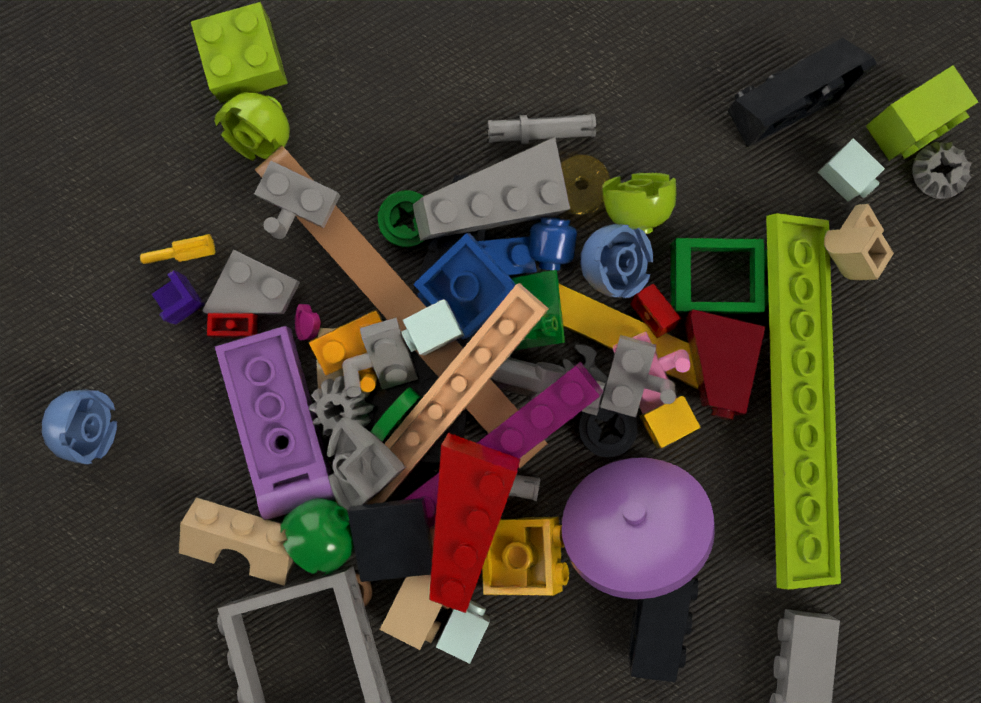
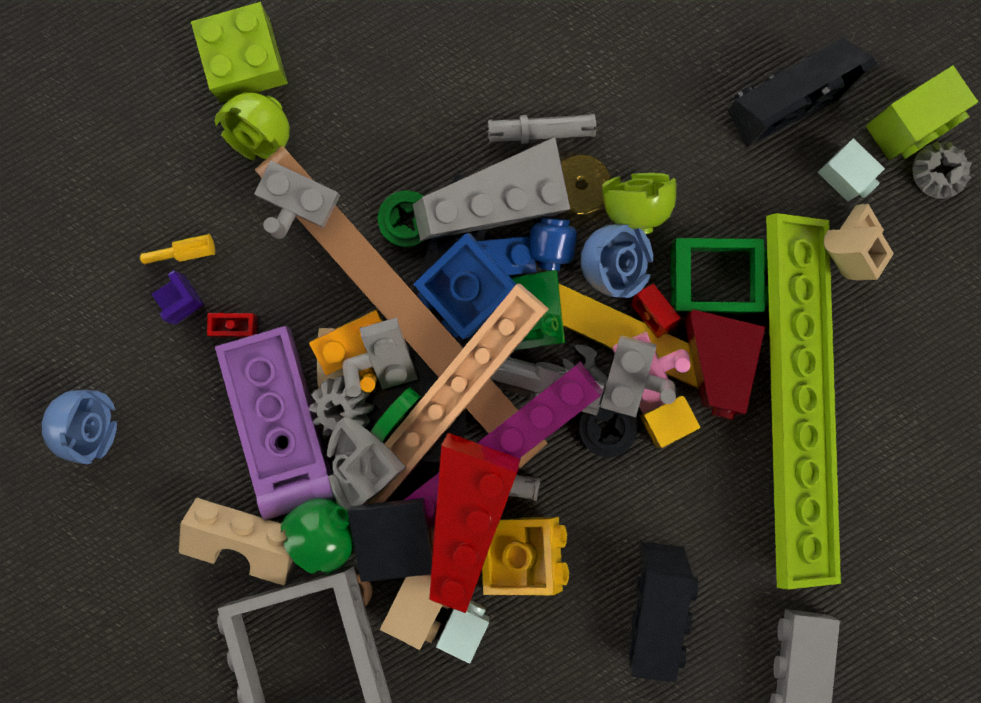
light grey wing [202,250,300,314] -> none
dark pink piece [295,304,321,340] -> none
light aqua brick [402,299,464,356] -> none
medium lavender dish [562,458,715,599] -> none

